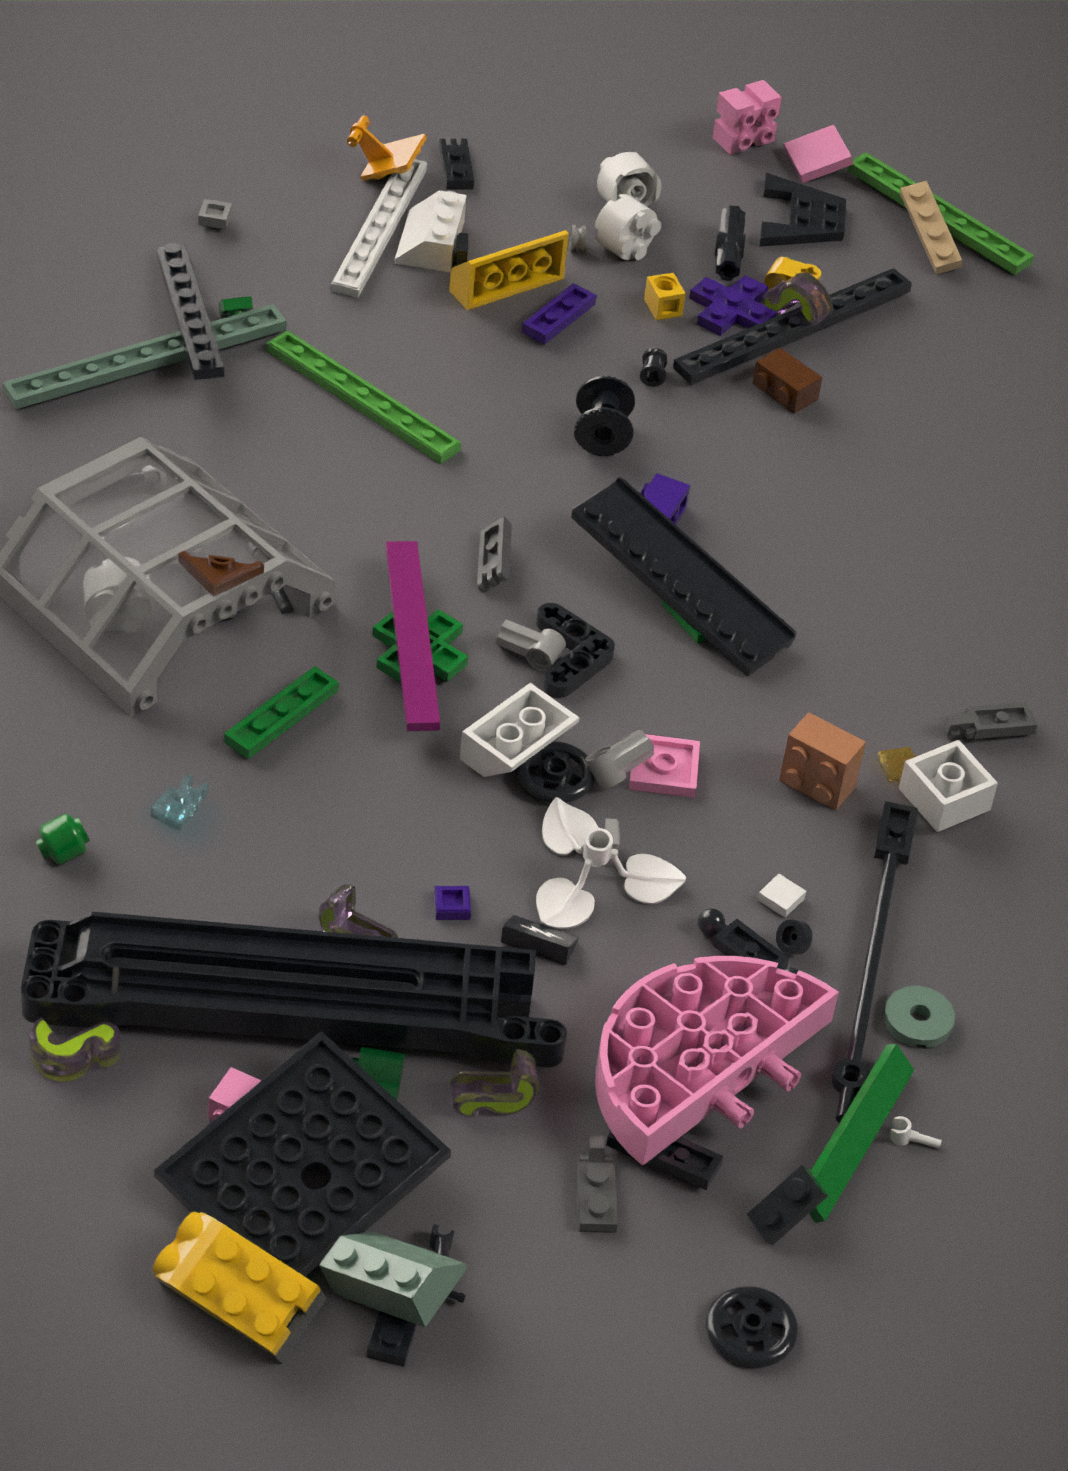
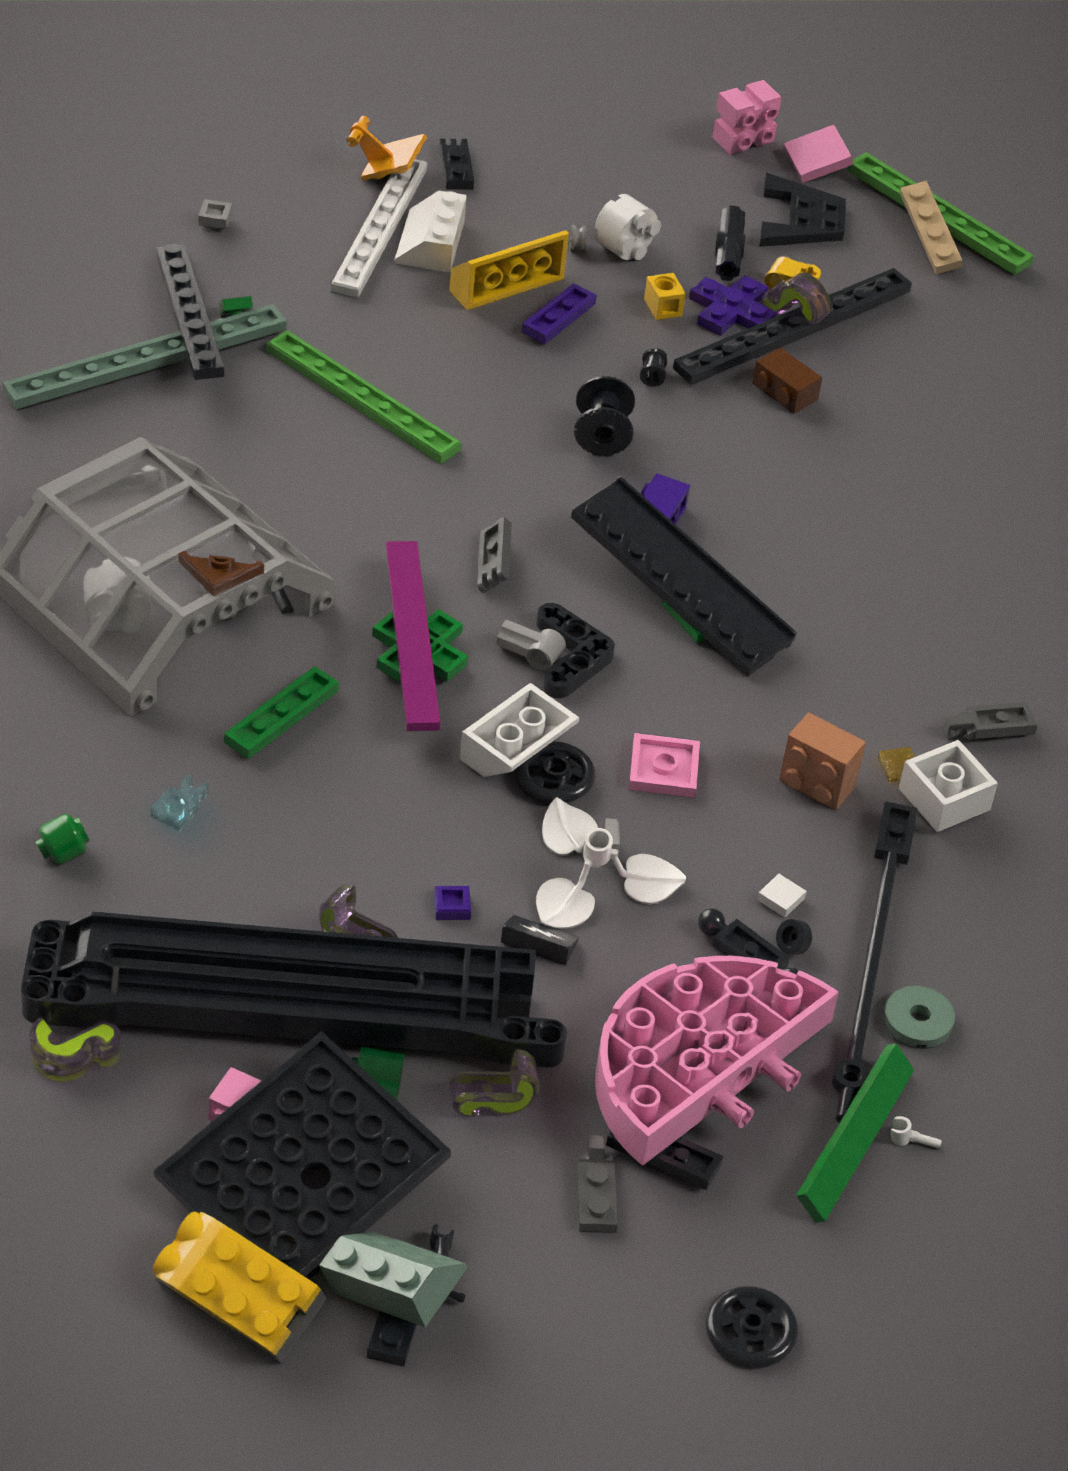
black tile [455,233,468,266] -> none
light grey piece [585,730,655,790] -> none
white brick [597,152,661,207] -> none
black plate [747,1165,828,1245] -> none

